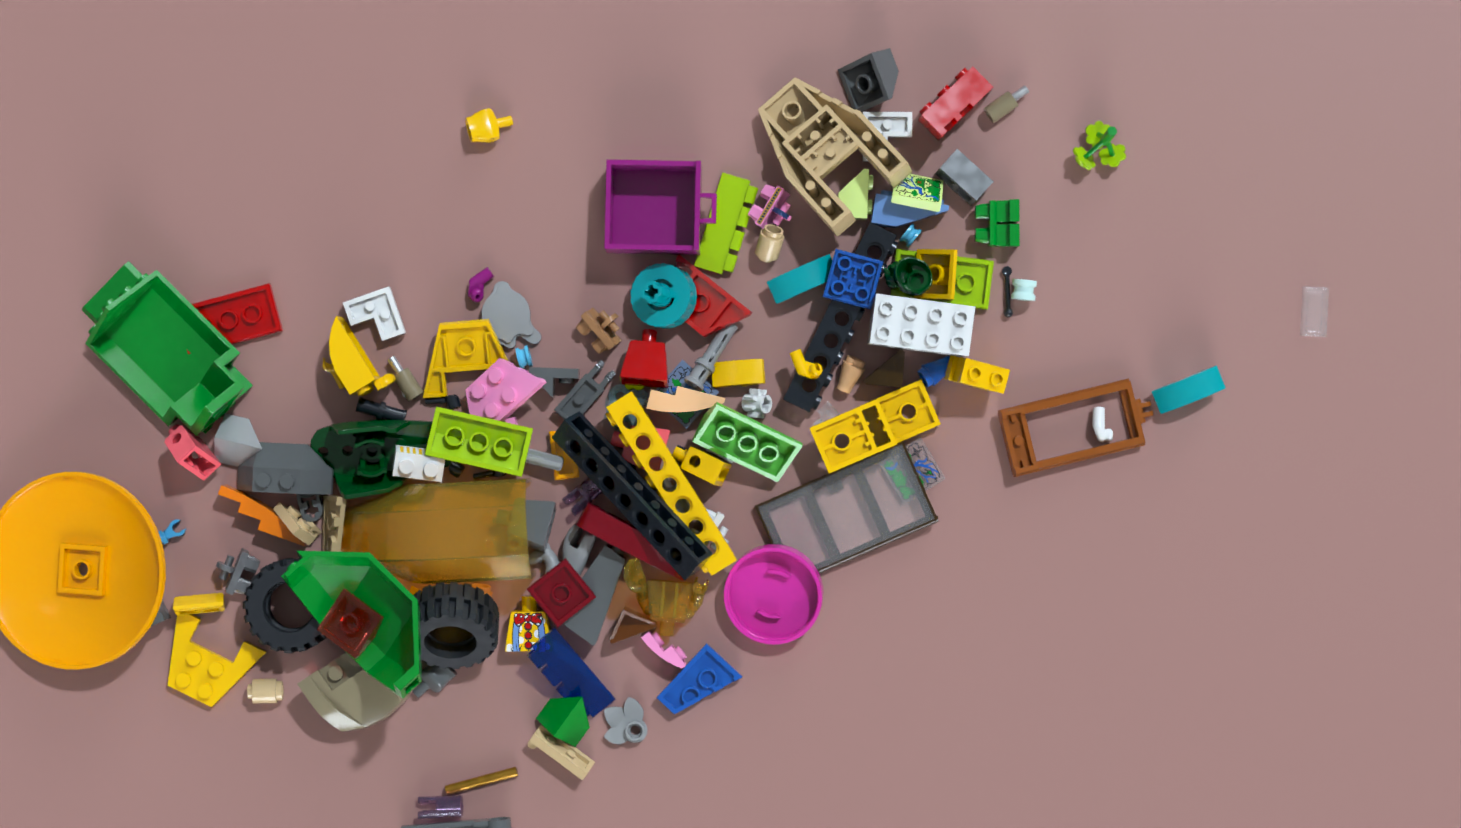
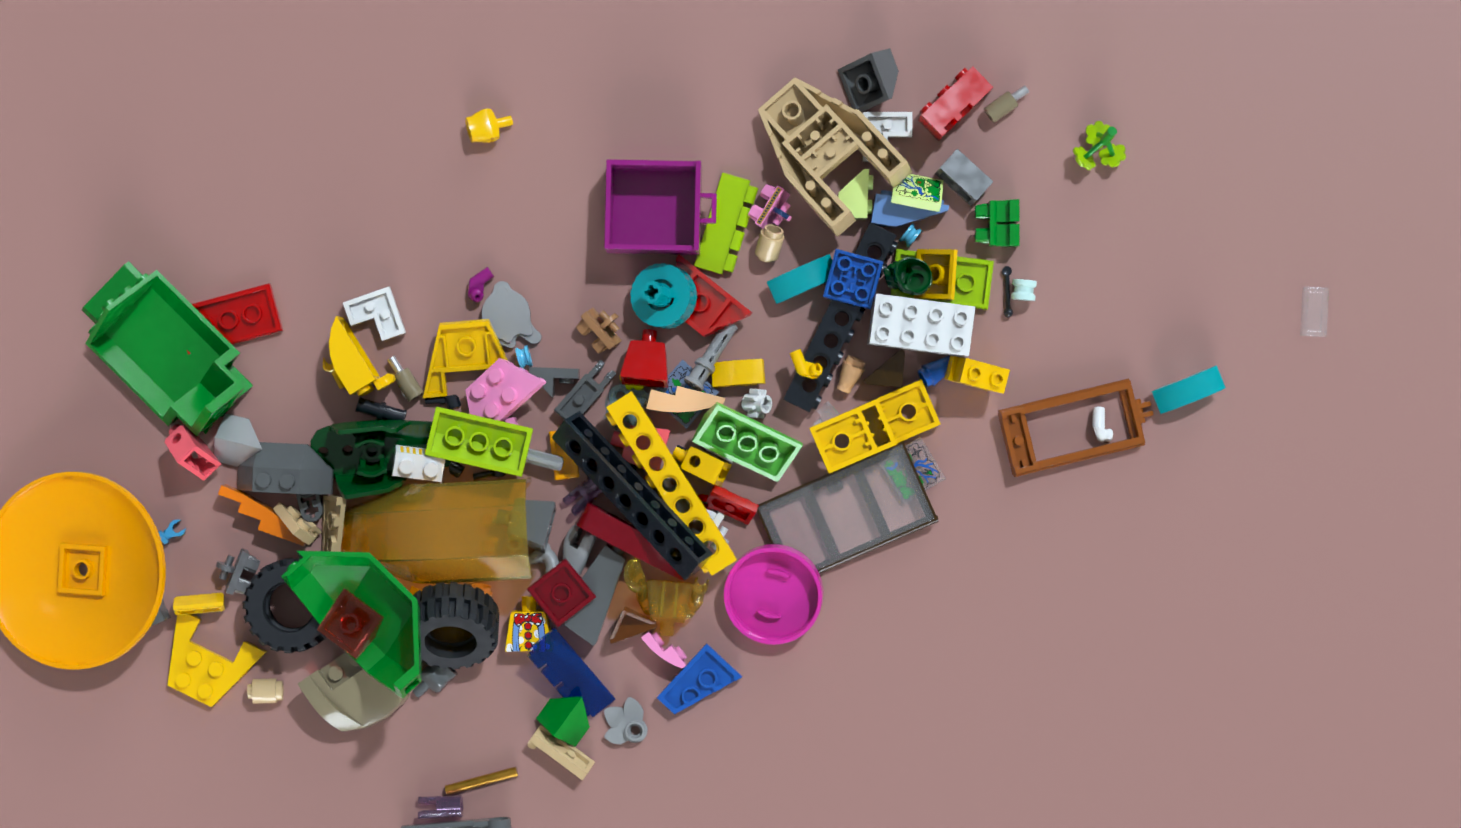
none -> red hinge [698,485,759,525]

